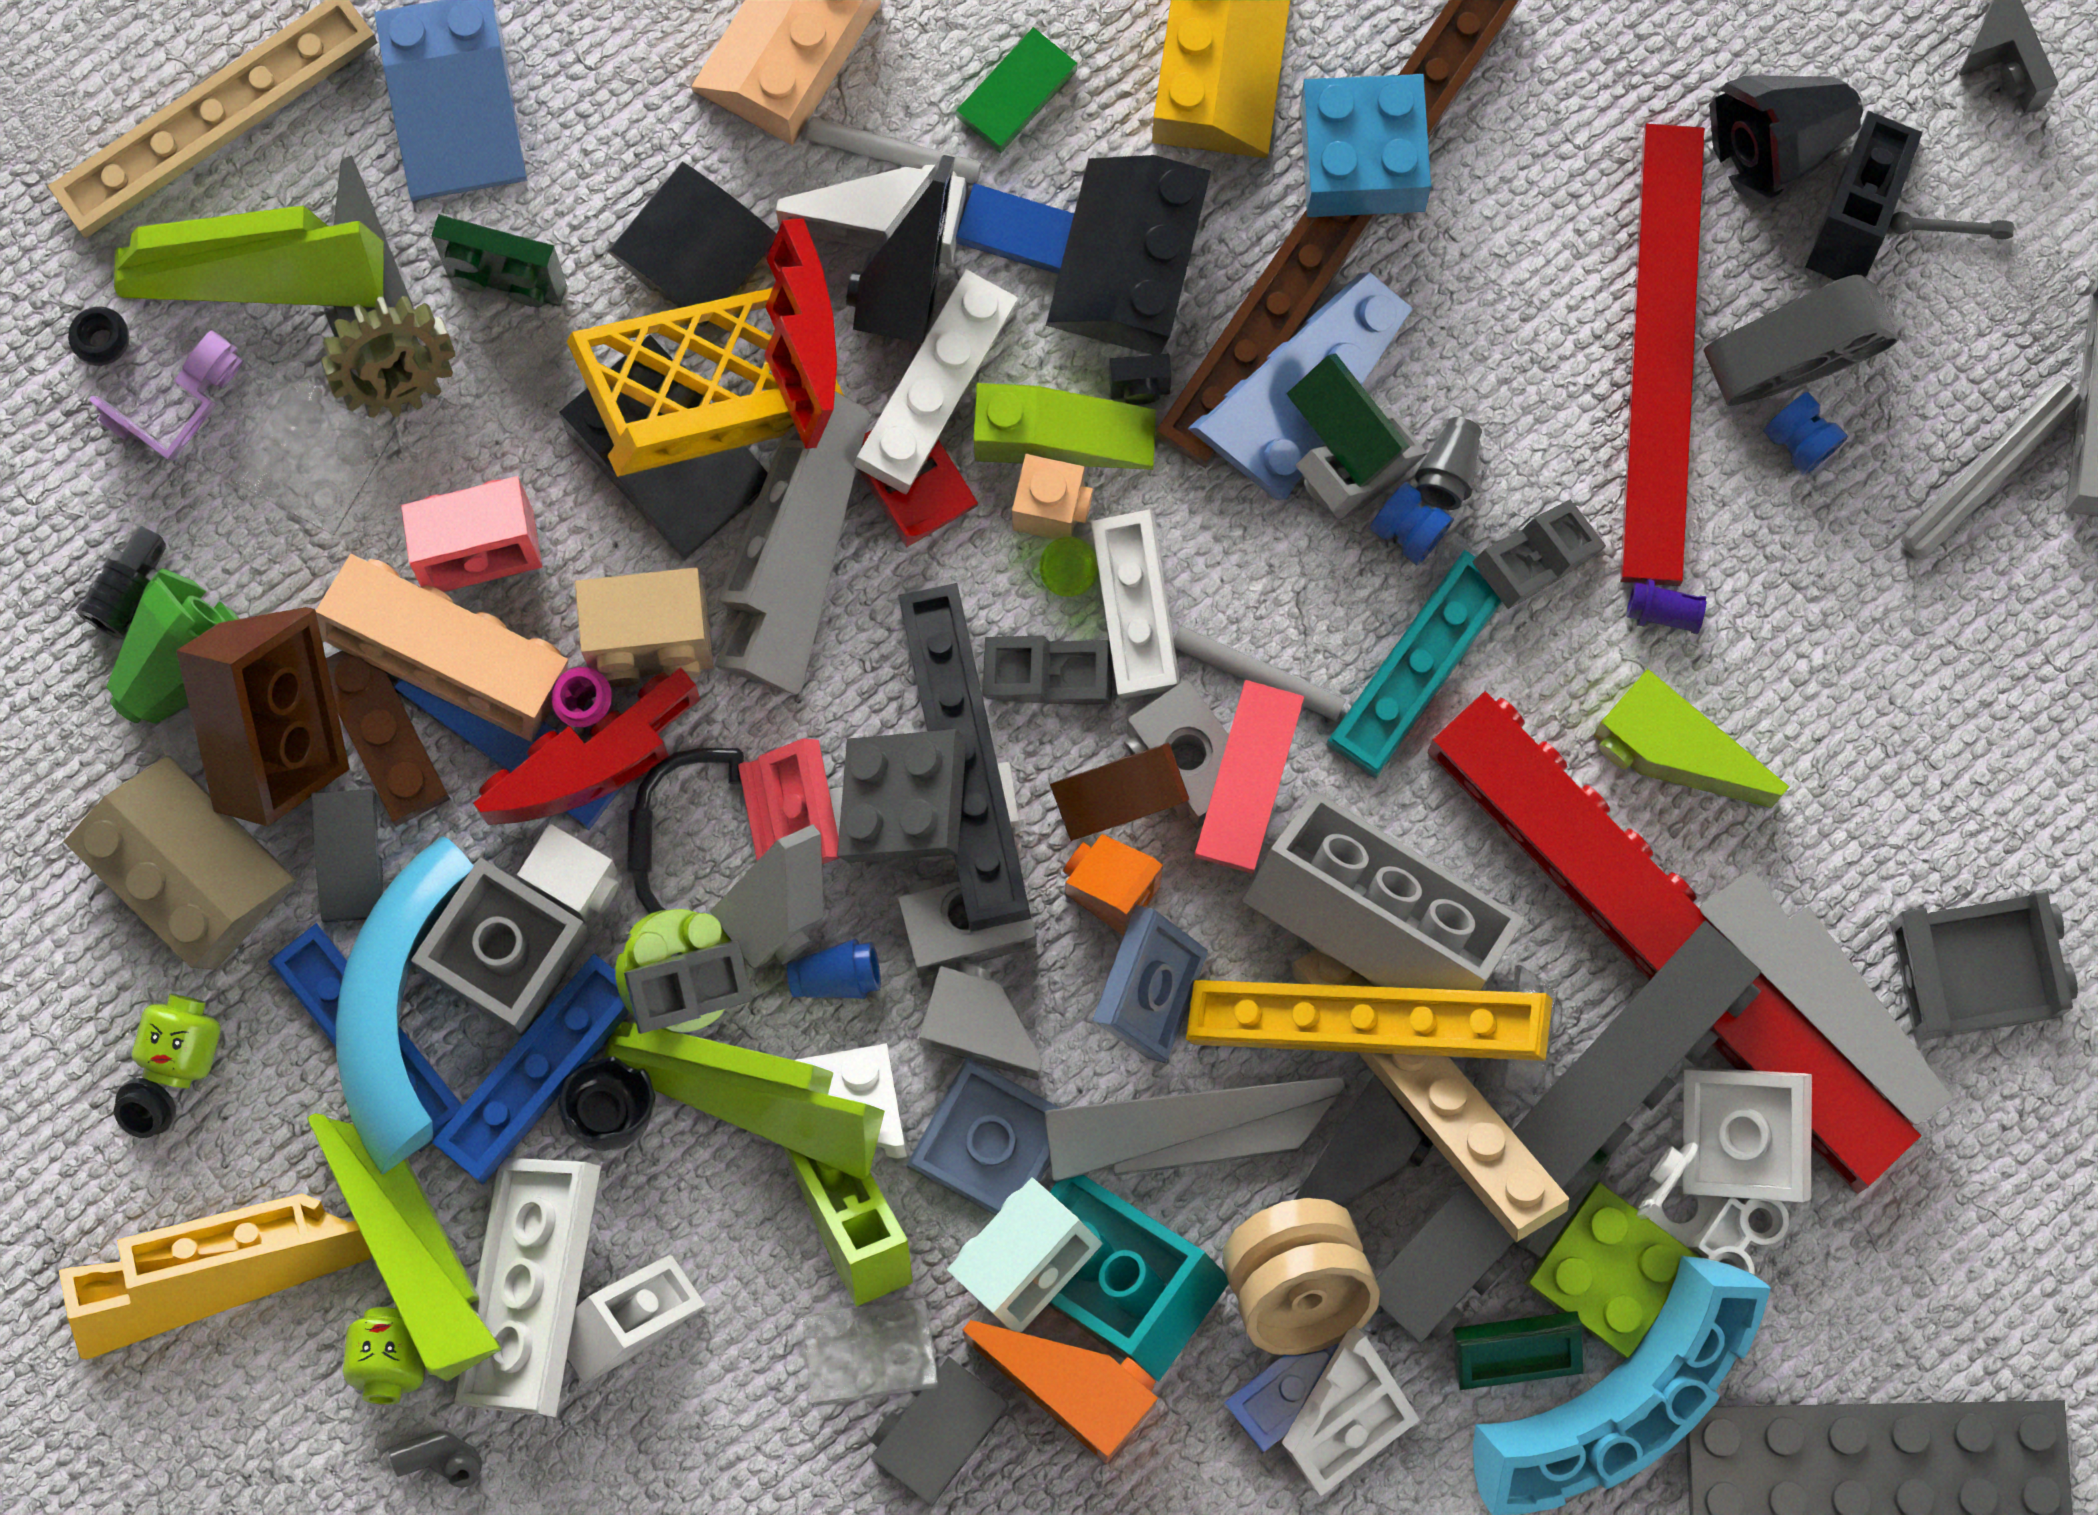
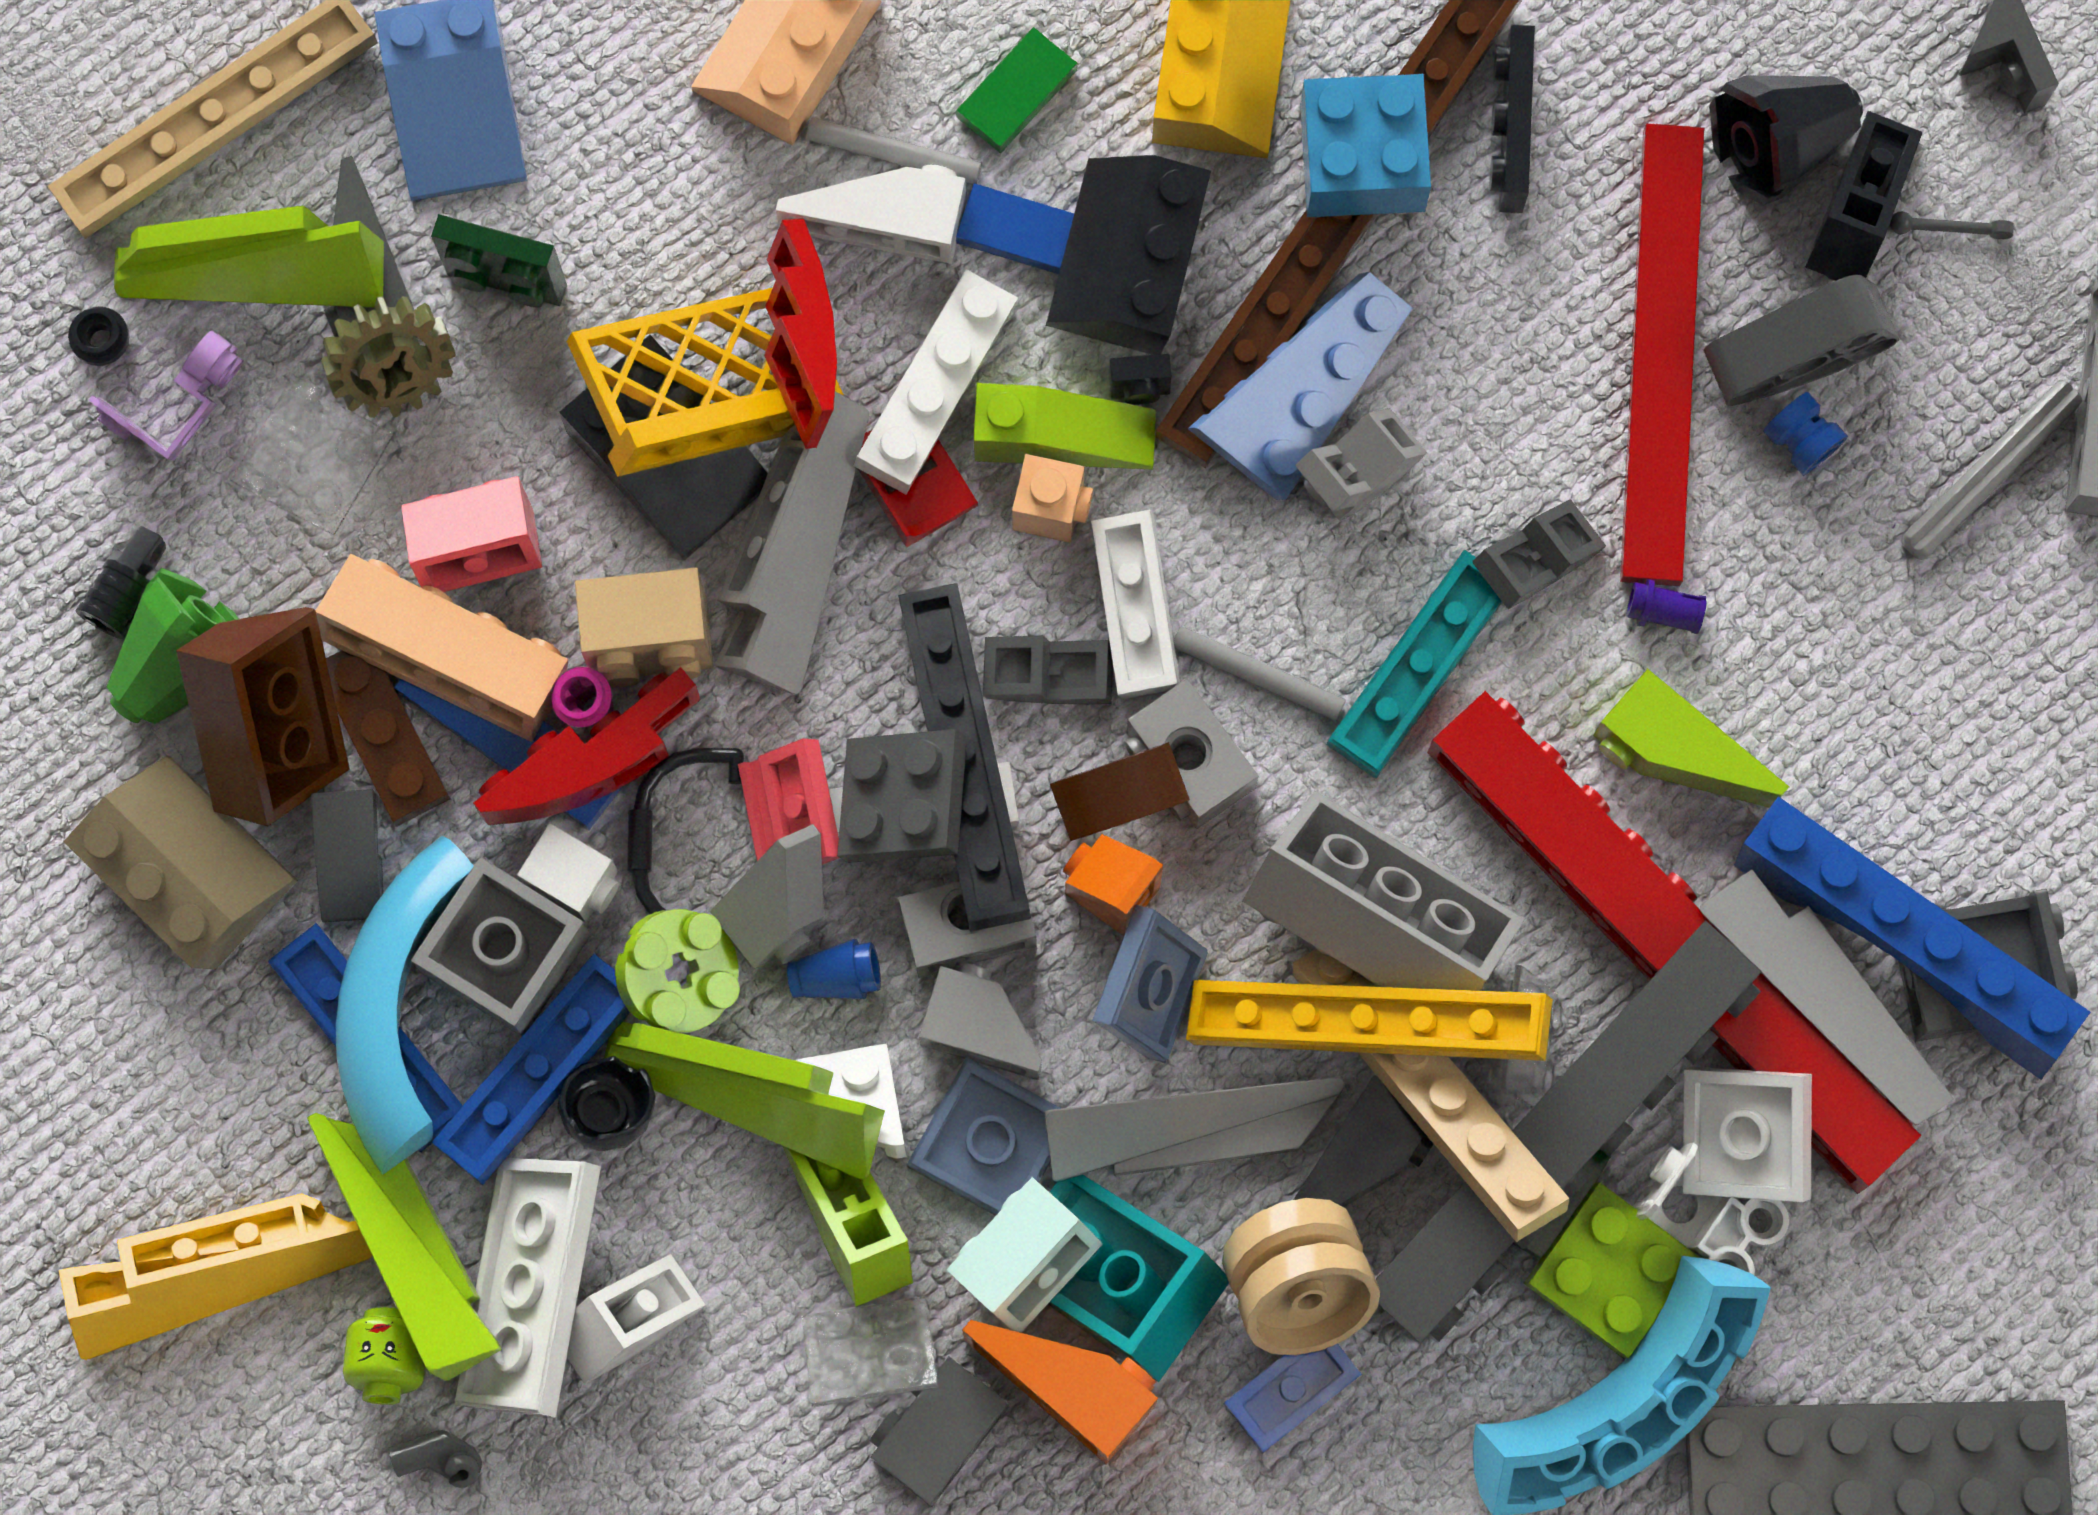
black plate [114,1078,176,1138] -> none
lime head [132,994,221,1089] -> none
black slope [607,161,777,327] -> none
dark grey slope [624,941,753,1034] -> none
black slope [846,155,955,343] -> none
clear neon green plate [1039,537,1099,597] -> none
coral tile [1194,680,1304,874] -> none
white wing [1282,1326,1420,1497] -> none
dark green tile [1286,354,1410,487] -> none
blue wheel [1370,482,1454,566] -> none
dark grey cone [1415,417,1482,510] -> none
dark green tile [1453,1311,1584,1390] -> none
none -> black plate [1489,25,1535,213]
none -> blue arch [1734,796,2091,1080]

